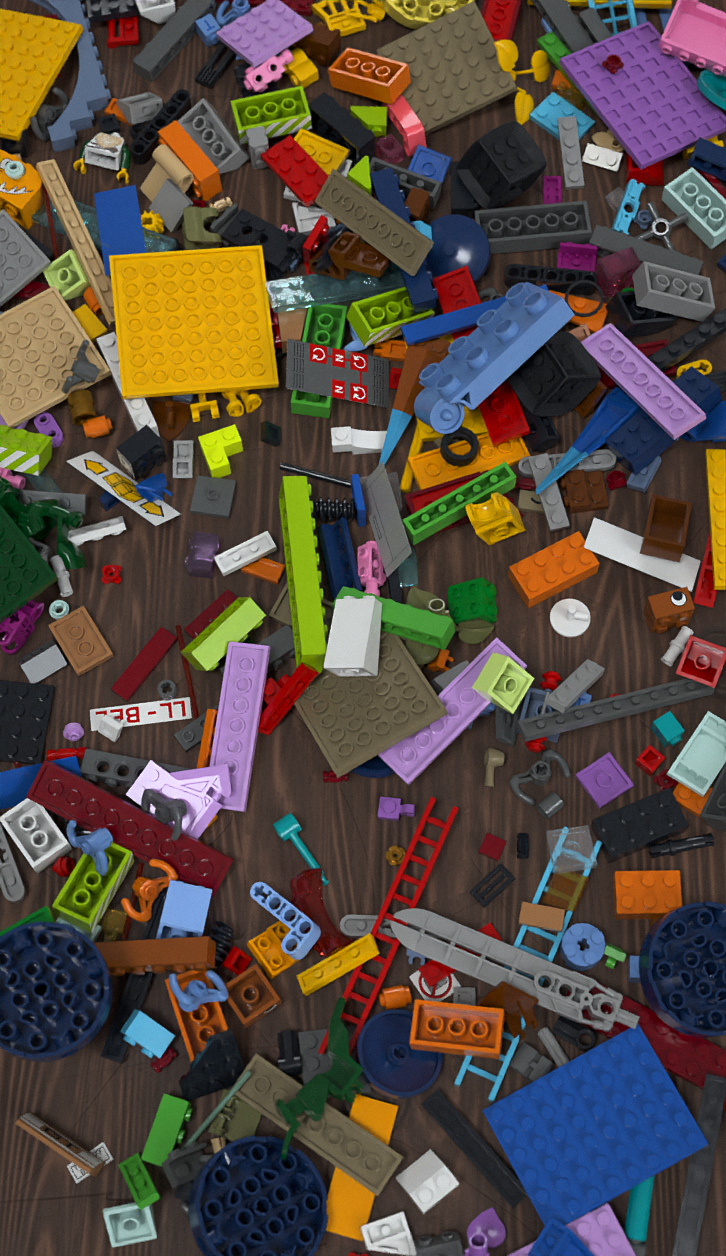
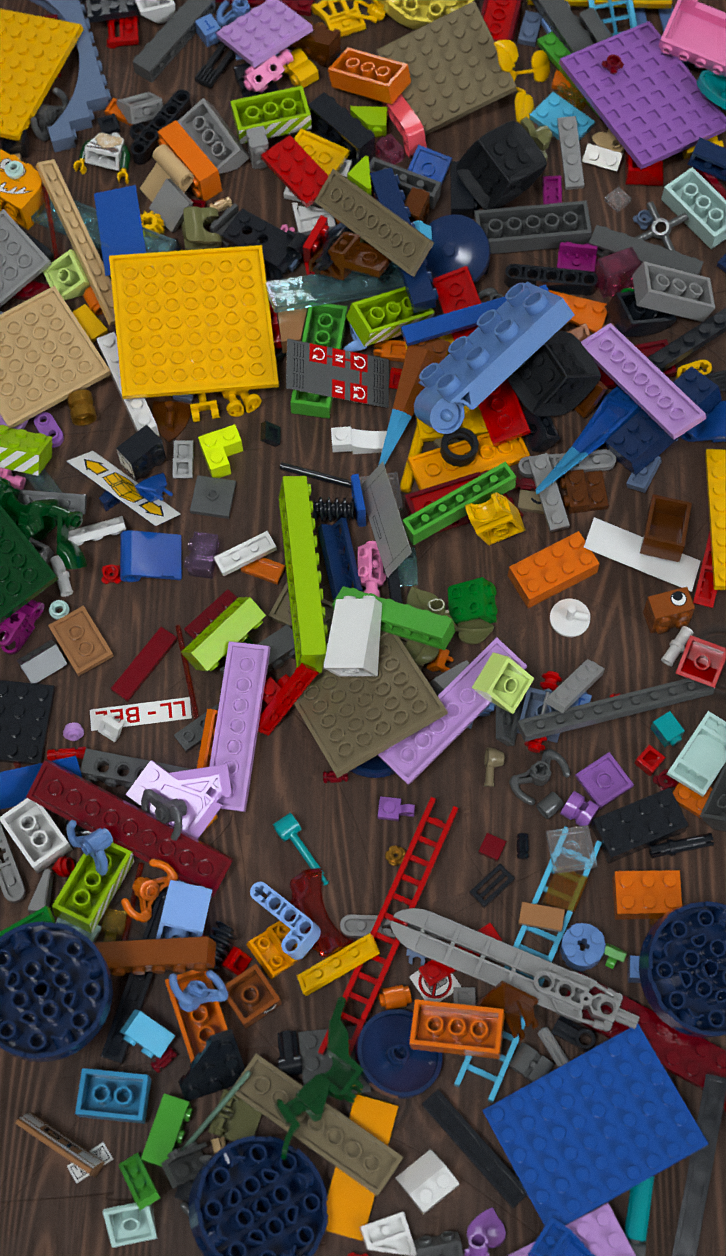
dark grey piece [61,339,100,394] -> none
orange brick [83,415,113,438] -> none
dark grey bush [157,680,177,701] -> none
black piece [565,280,604,317] -> none
dark red plate [606,470,627,490] -> none
medium azure piece [611,179,645,235] -> none
none -> light grey slope [28,869,54,914]
none -> dark azure brick [75,1068,151,1124]
none -> blue door [120,530,182,582]
none -> sand blue plate [518,11,543,47]
none -> olive plant [520,117,553,161]
none -> medium lavender wheel [560,791,600,830]

